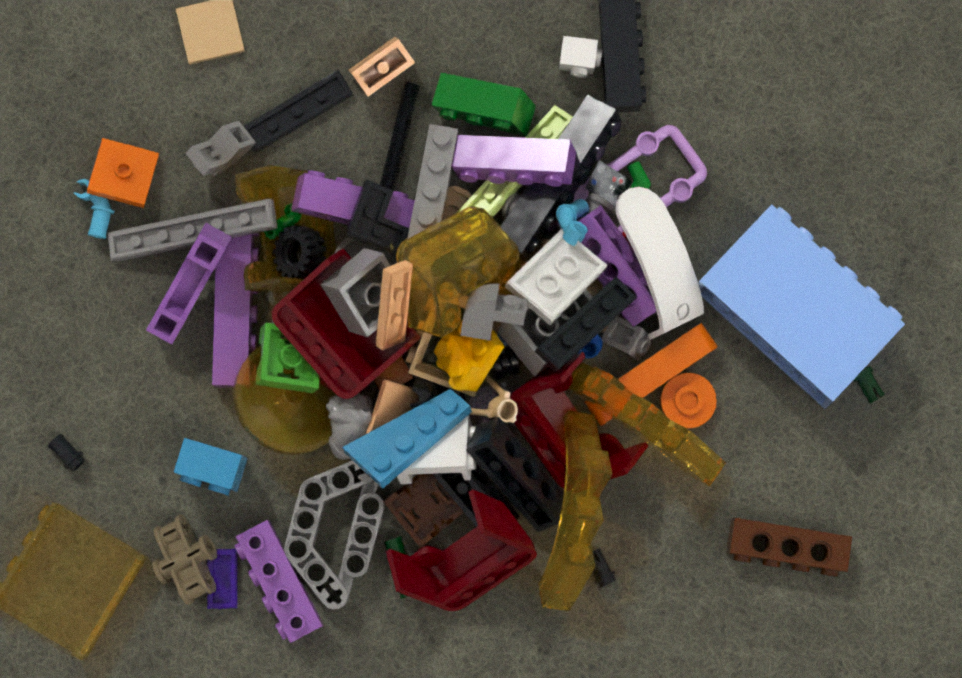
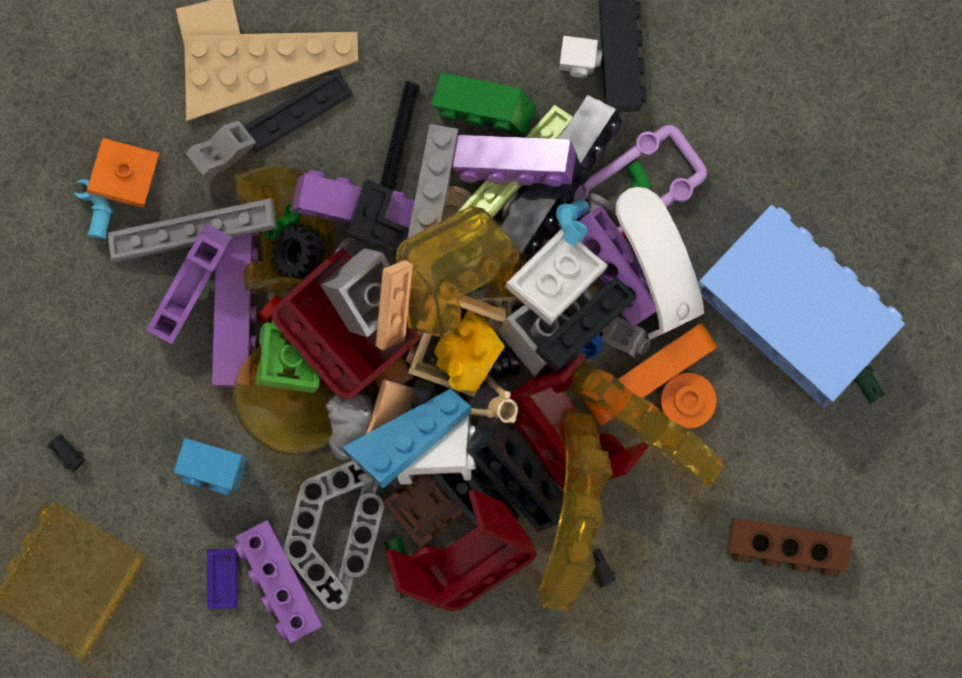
dark tan axle [152,514,217,605] -> none
light nougat brick [348,37,415,97] -> none
light grey brick [460,284,528,341] -> none
sticker [585,160,632,208] -> none
none -> tan wing [184,32,358,122]
none -> red tile [257,296,281,323]

